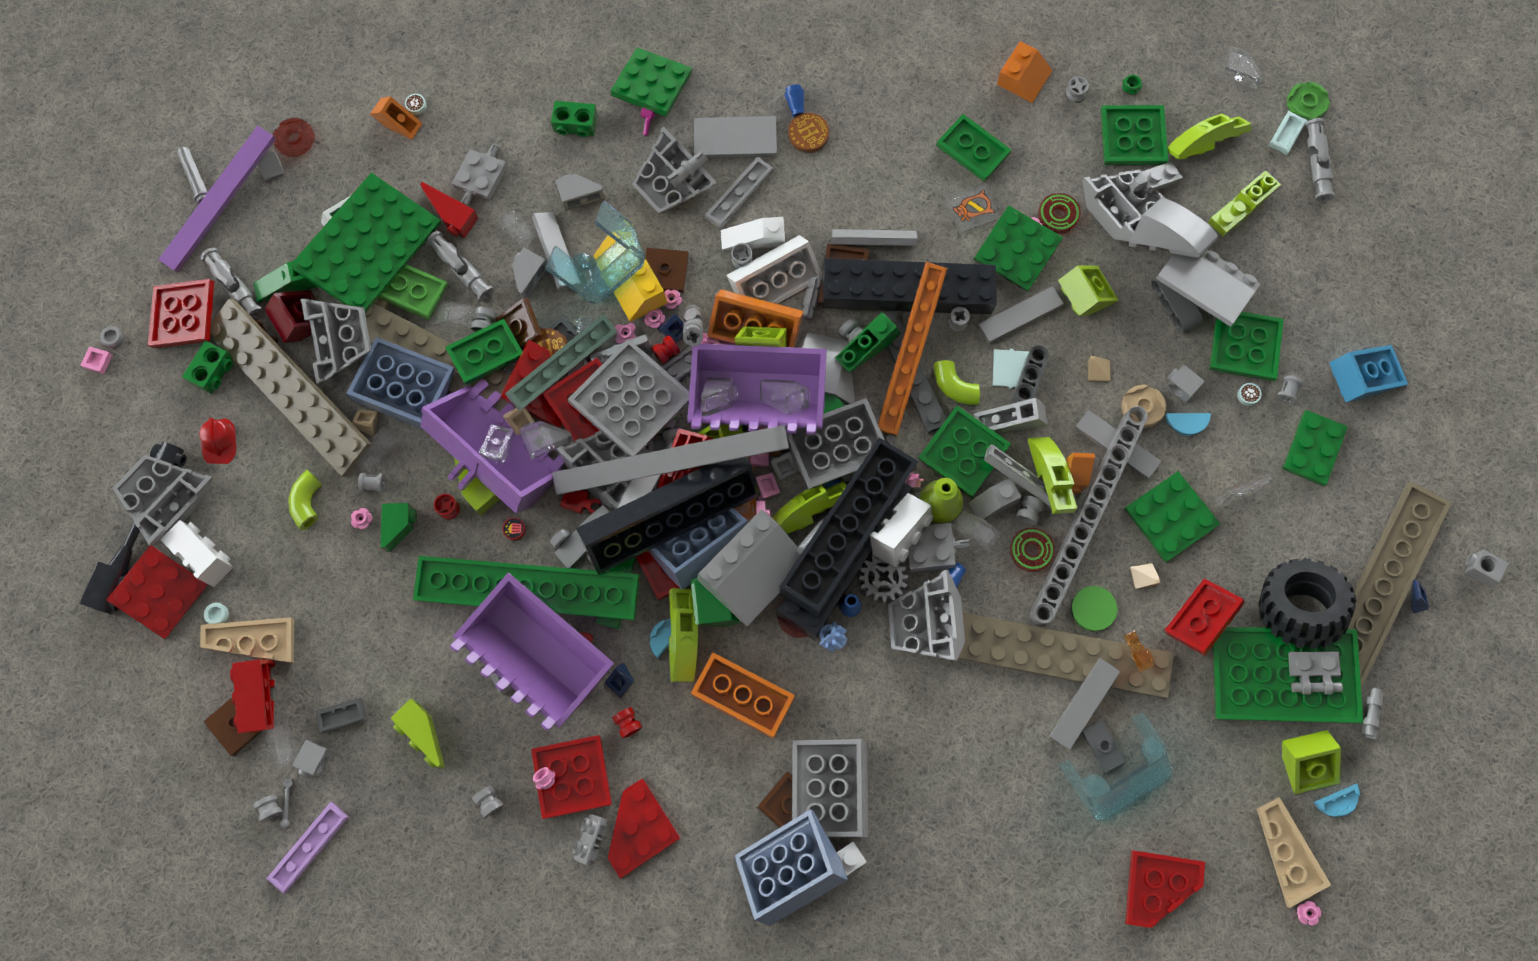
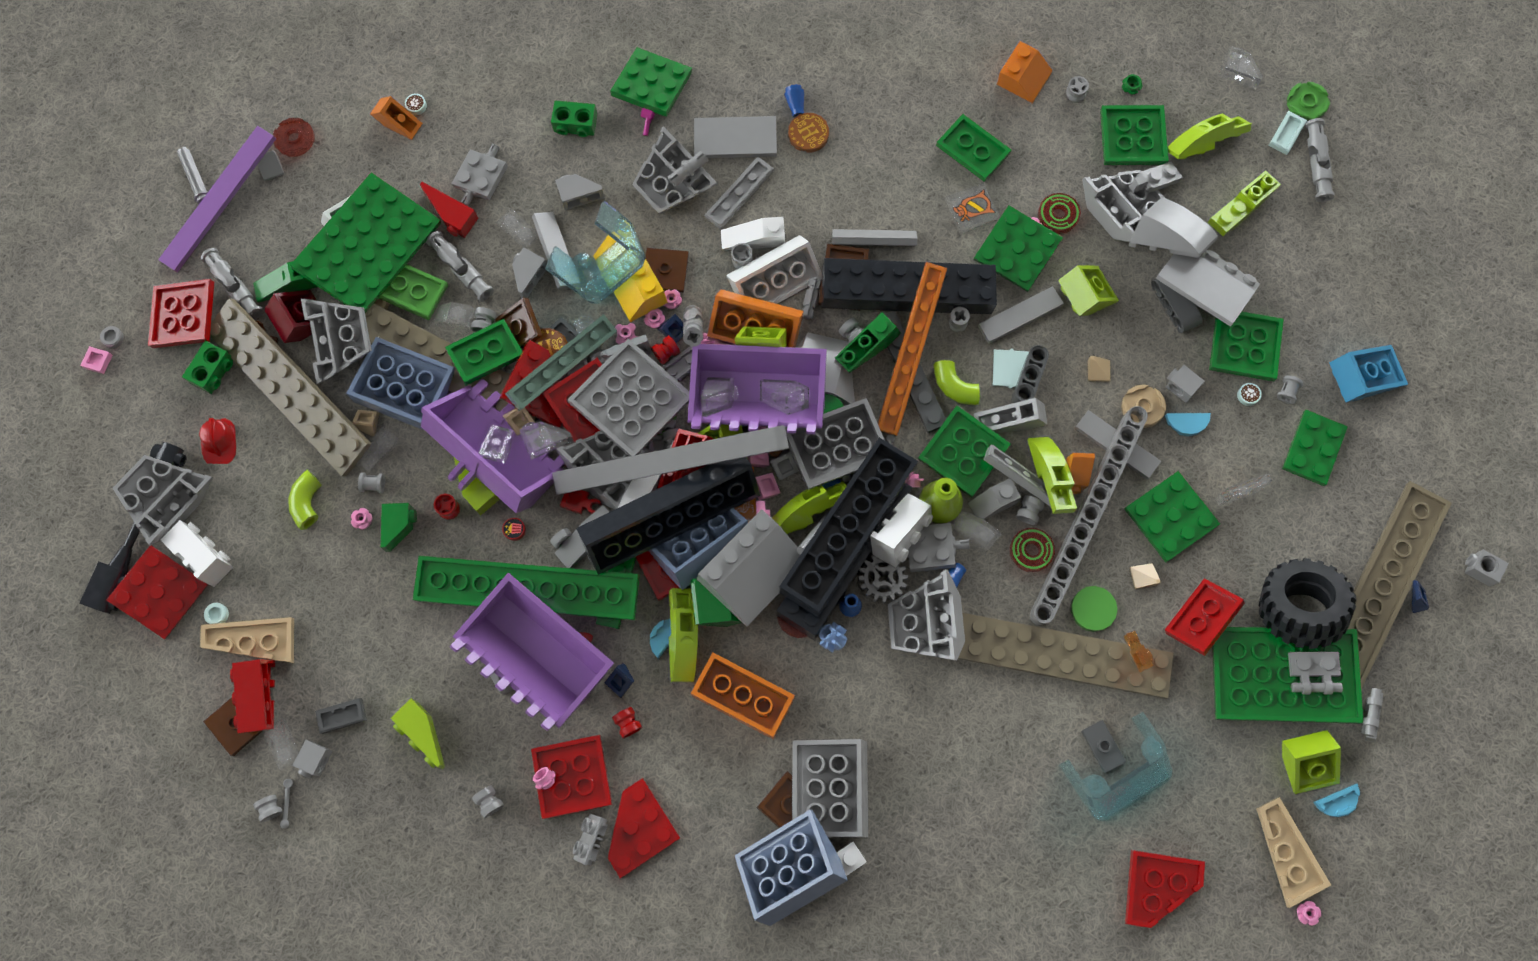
lavender tile [266,802,349,894] -> none
light grey tile [1049,658,1120,749] -> none

